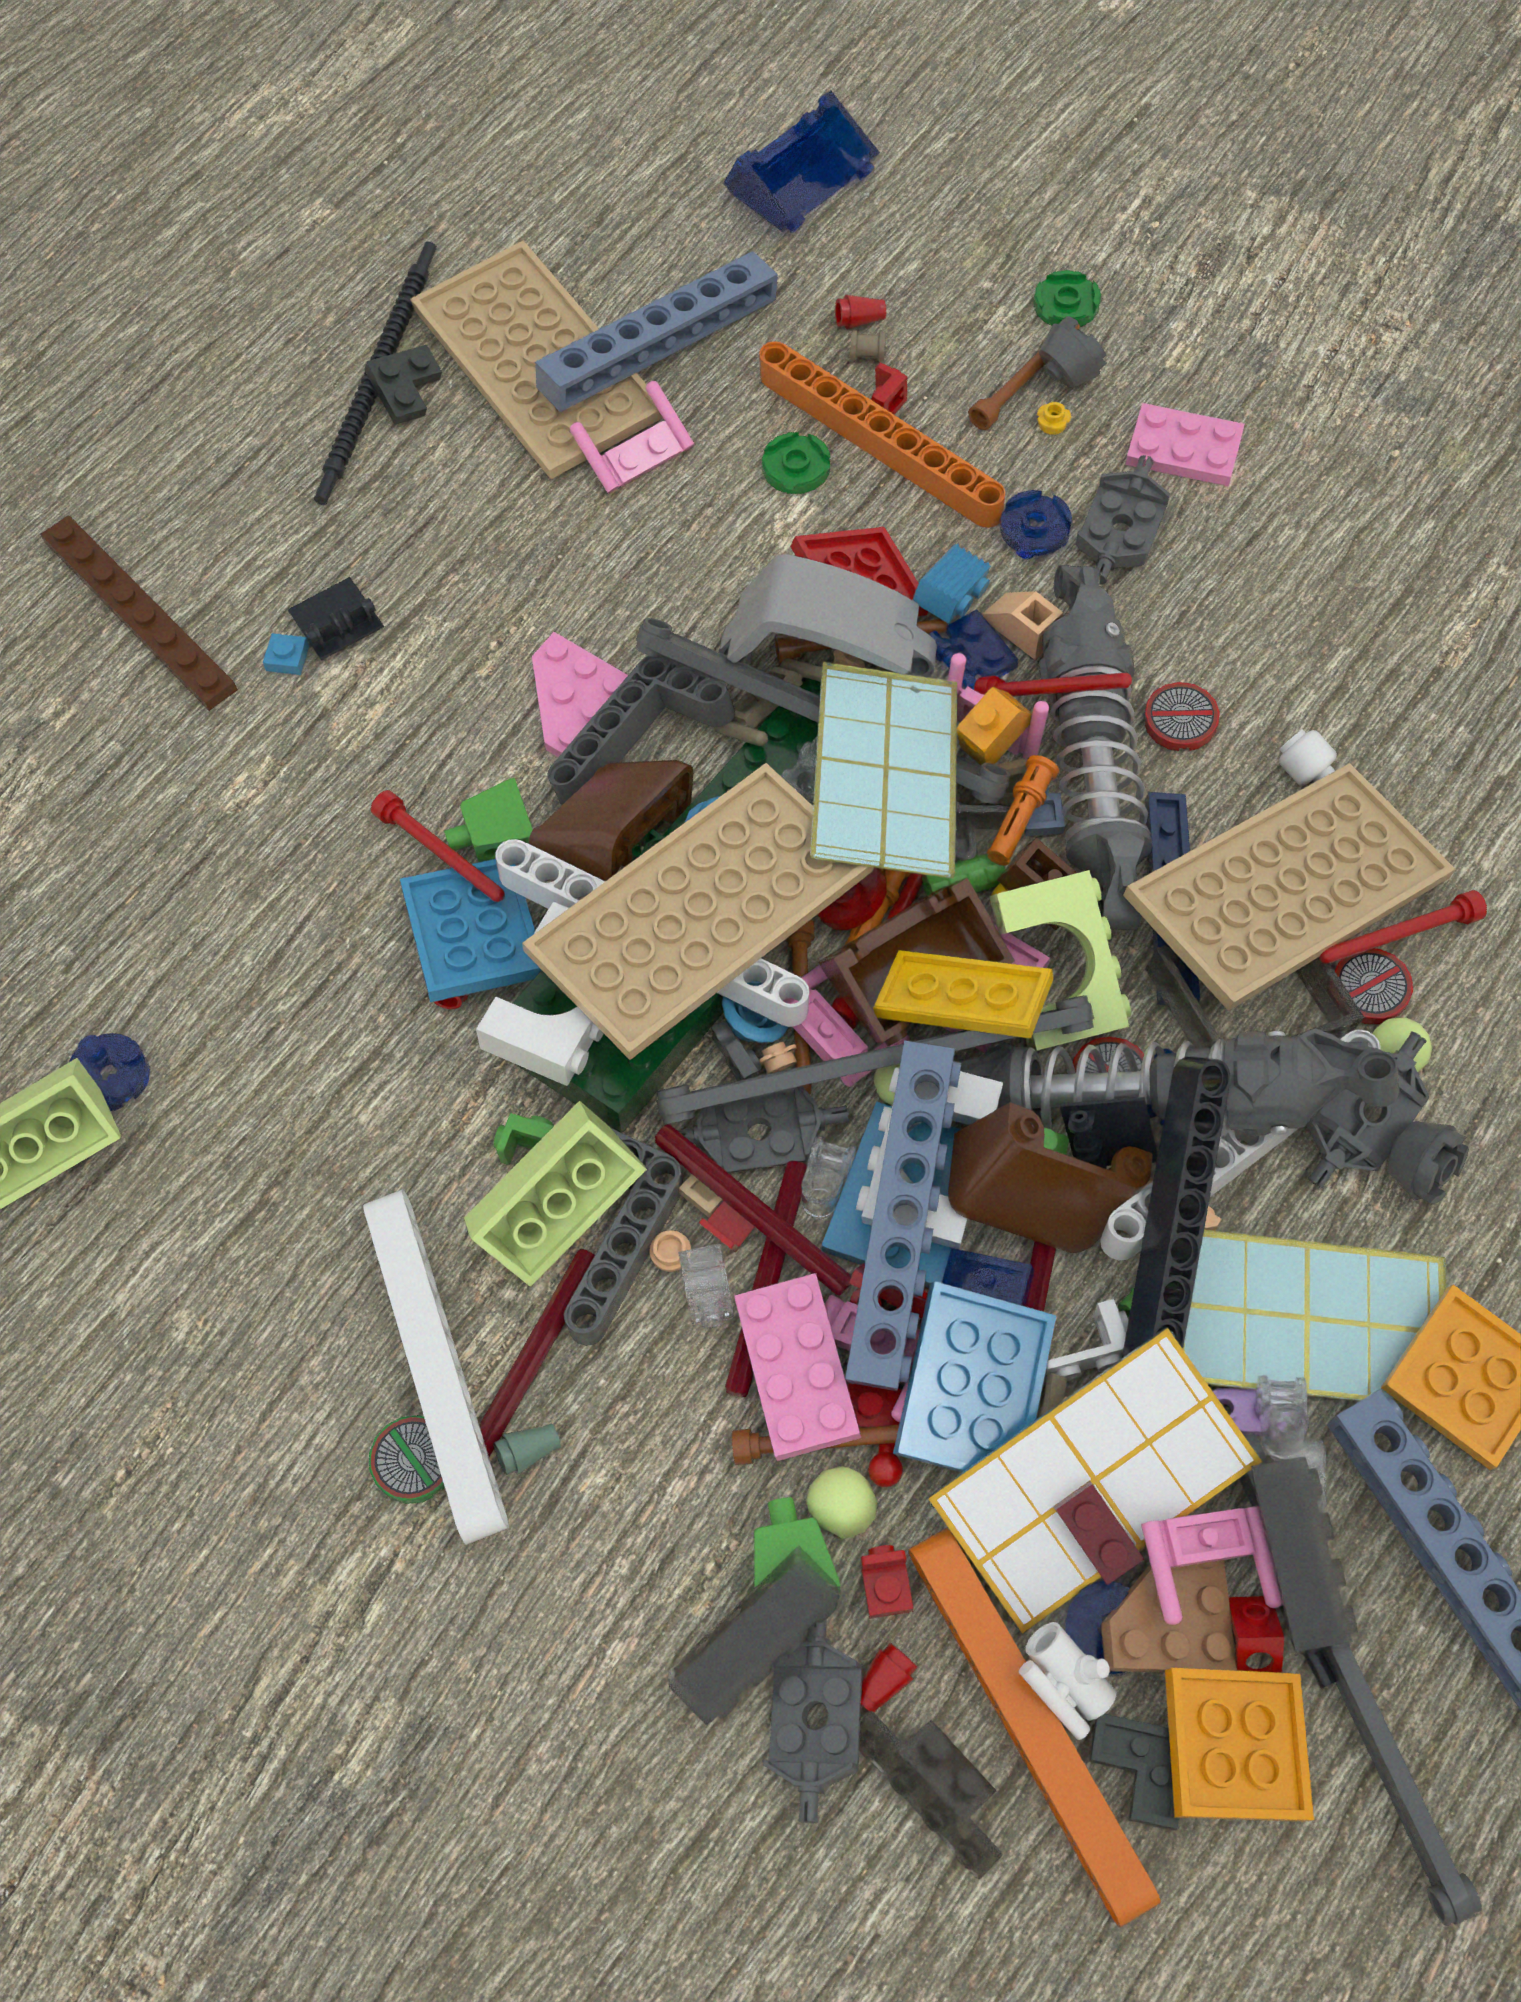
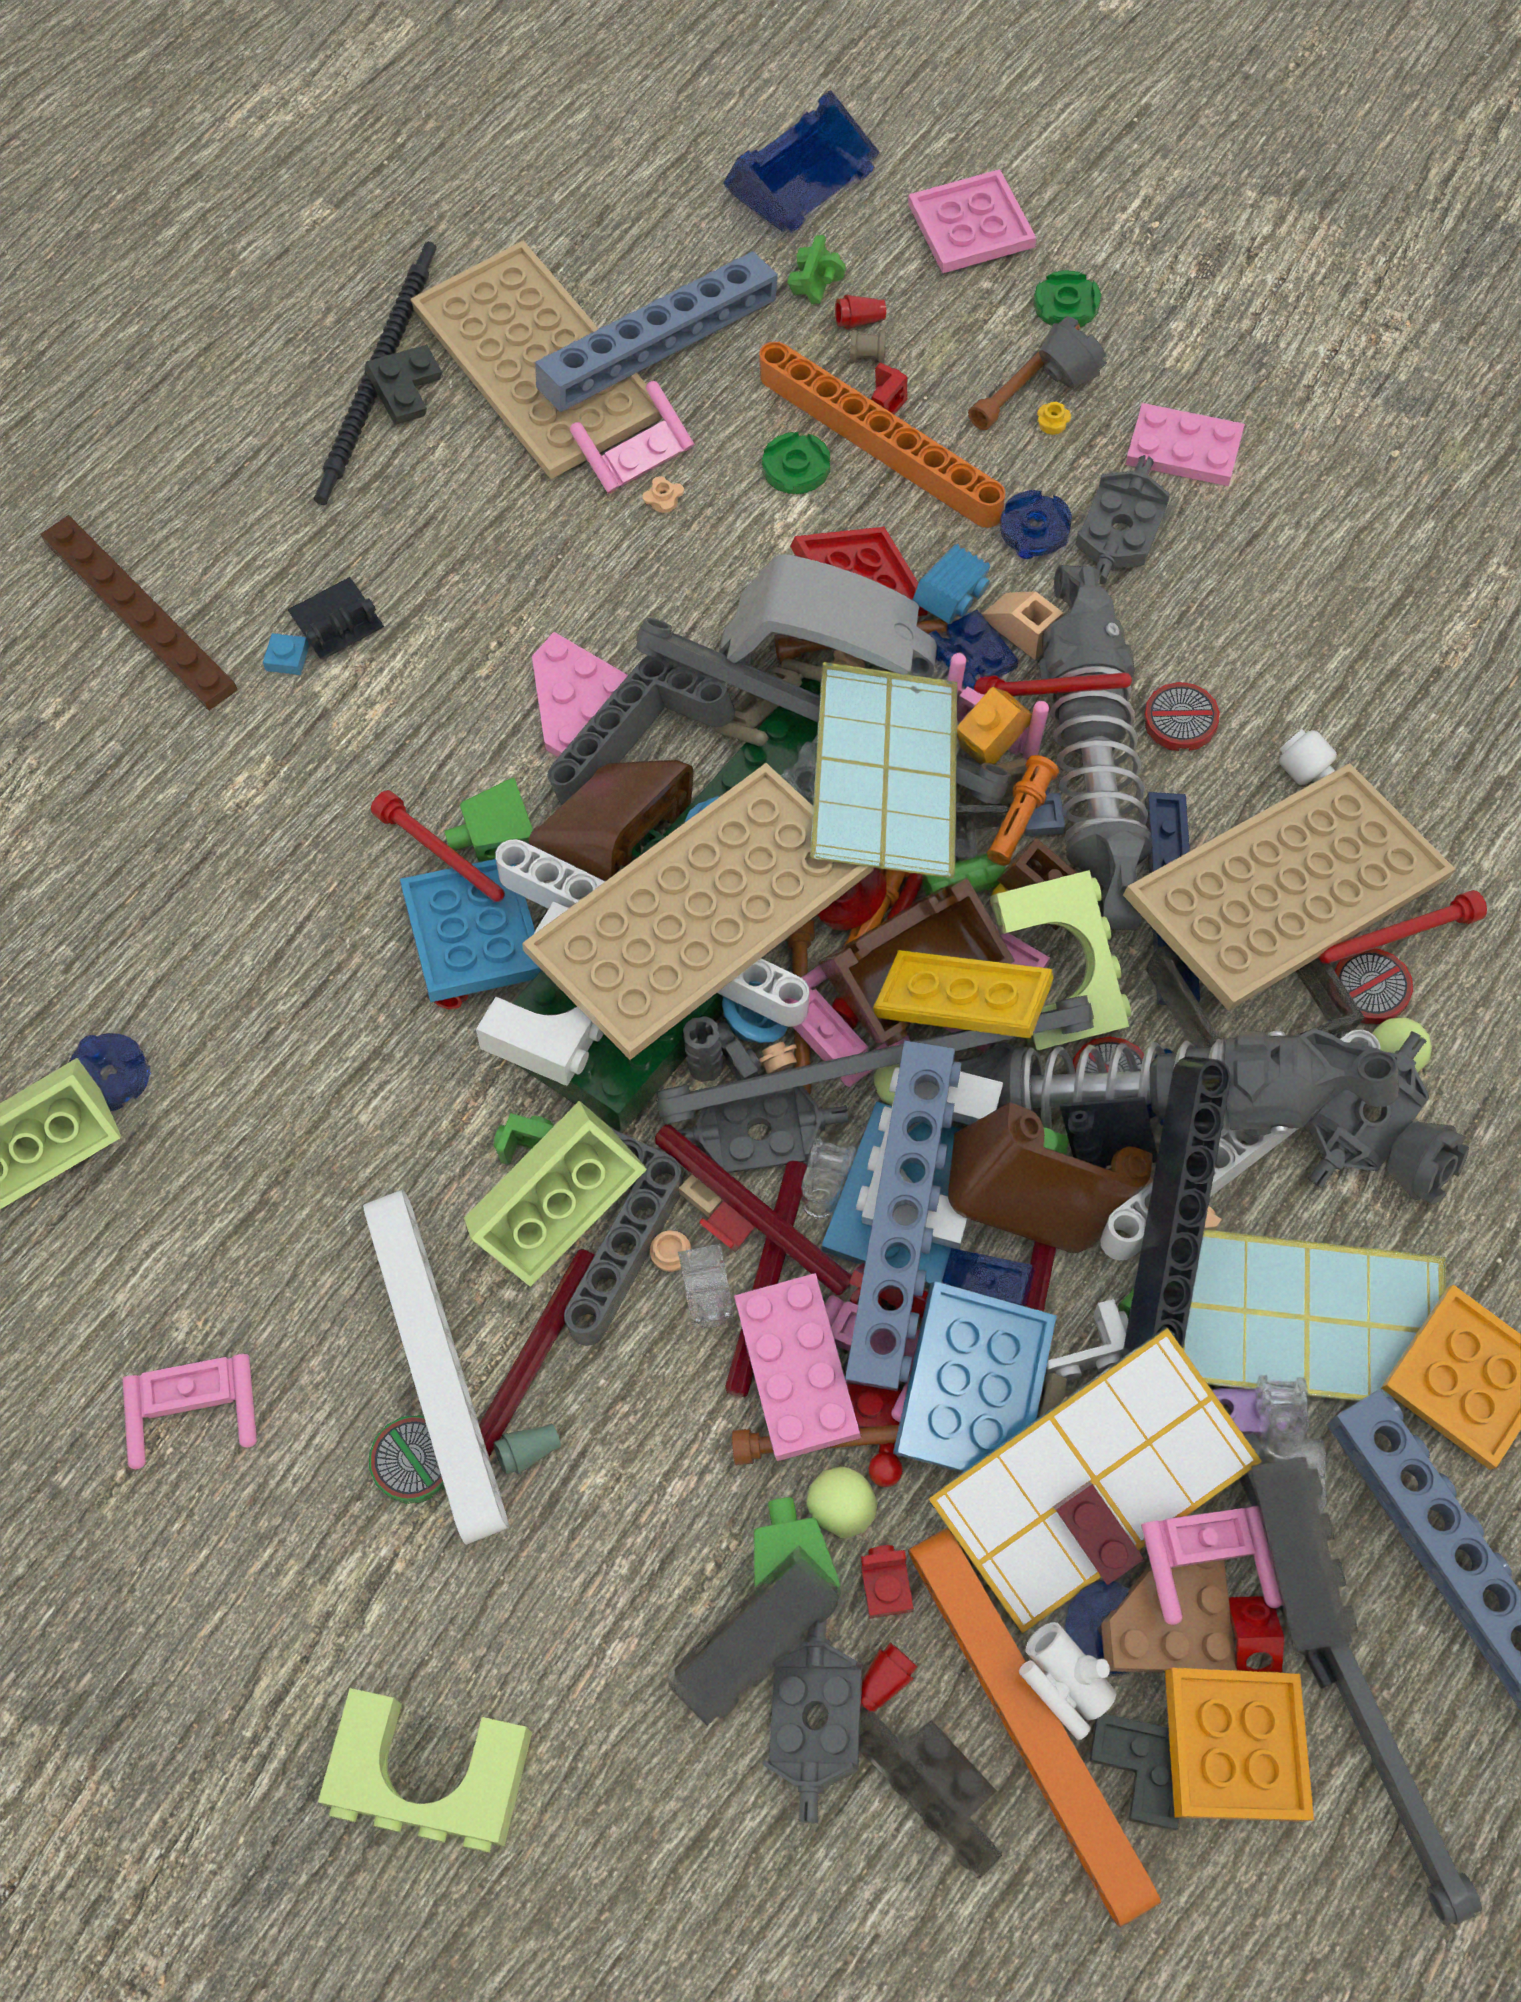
none -> bright pink plate [122,1354,257,1469]
none -> yellowish green arch [318,1688,532,1853]
none -> light nougat plate [643,476,684,513]
none -> dark grey axle [683,1016,724,1082]
none -> bright green hips [788,235,846,304]
none -> bright pink plate [908,169,1036,274]

